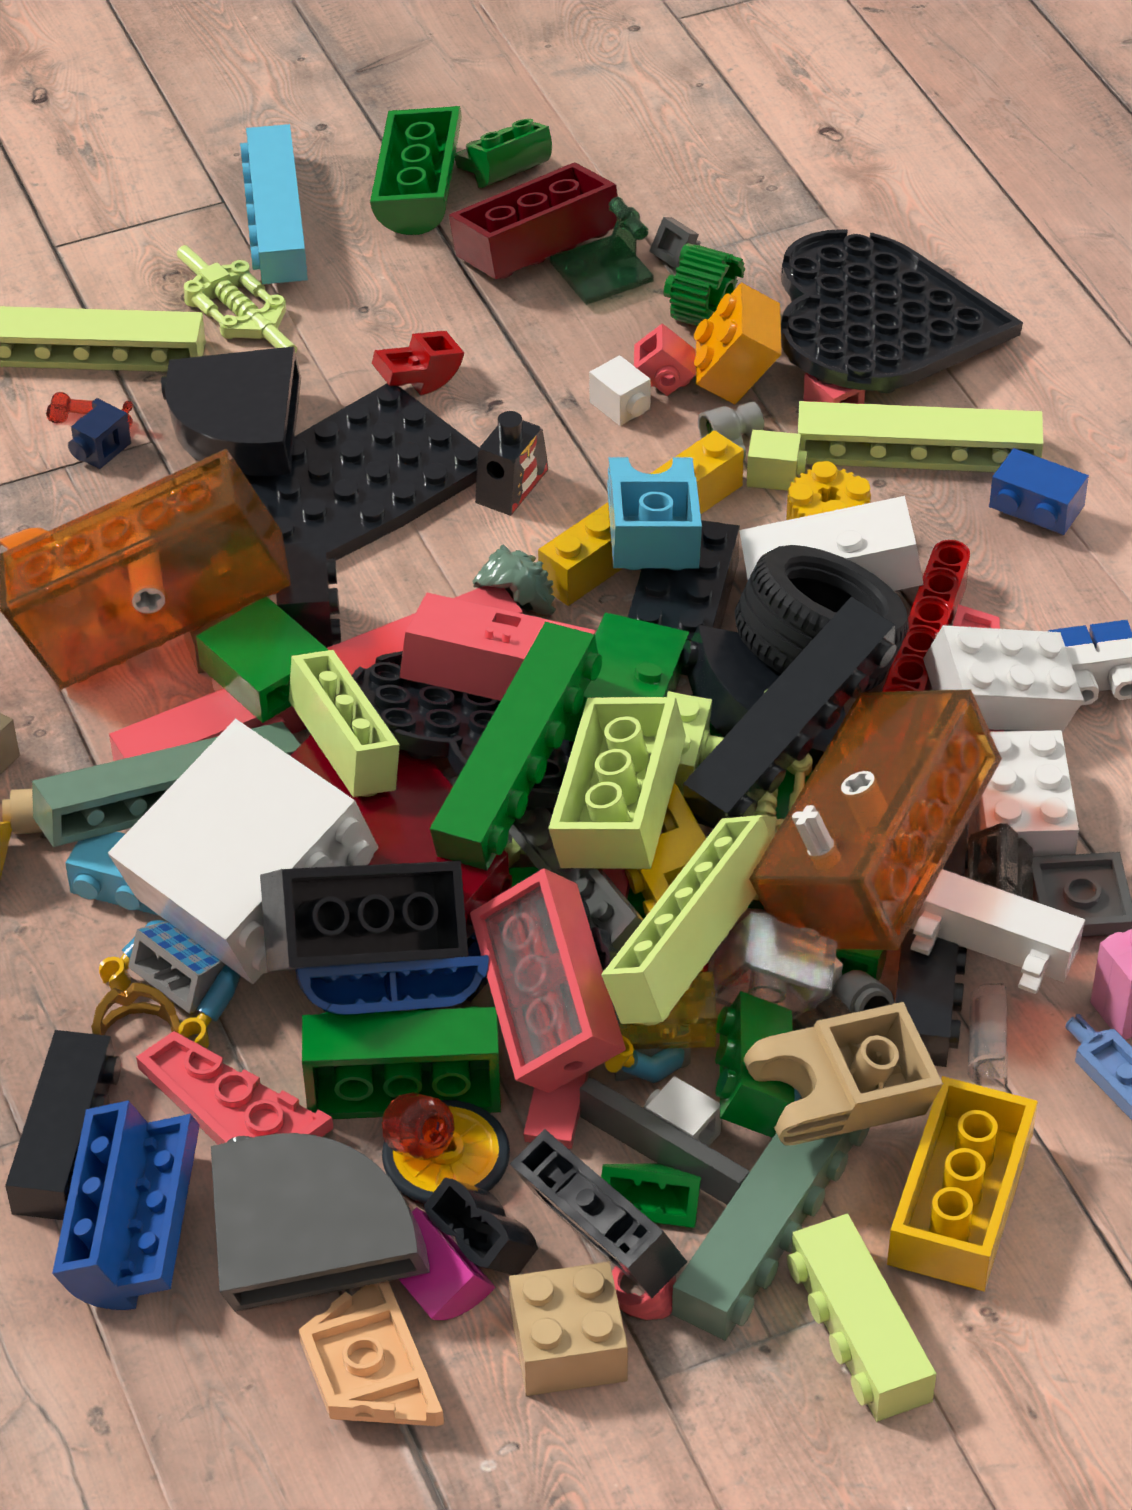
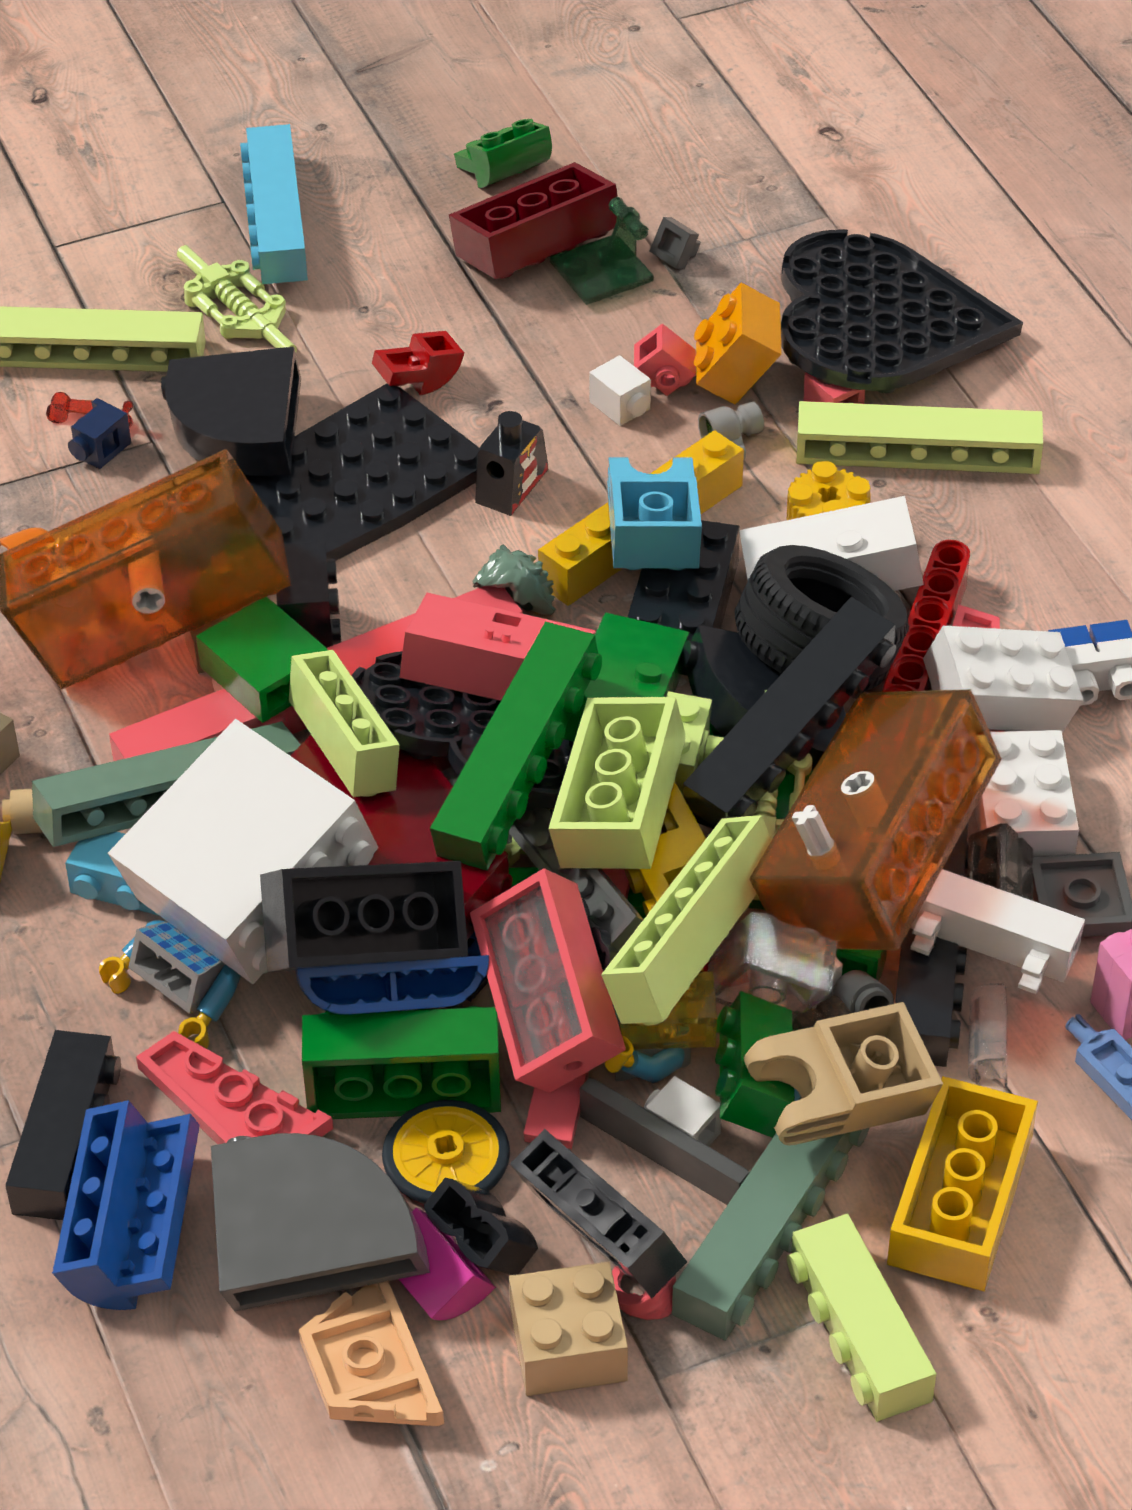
pearl gold helmet [91,983,180,1035] -> none
green brick [370,106,462,235] -> none
clear red head [382,1092,455,1160] -> none
green slope [601,1163,701,1228] -> none
green brick [663,243,745,326] -> none
yellowish green brick [747,429,808,491] -> none
blue brick [989,448,1089,535] -> none

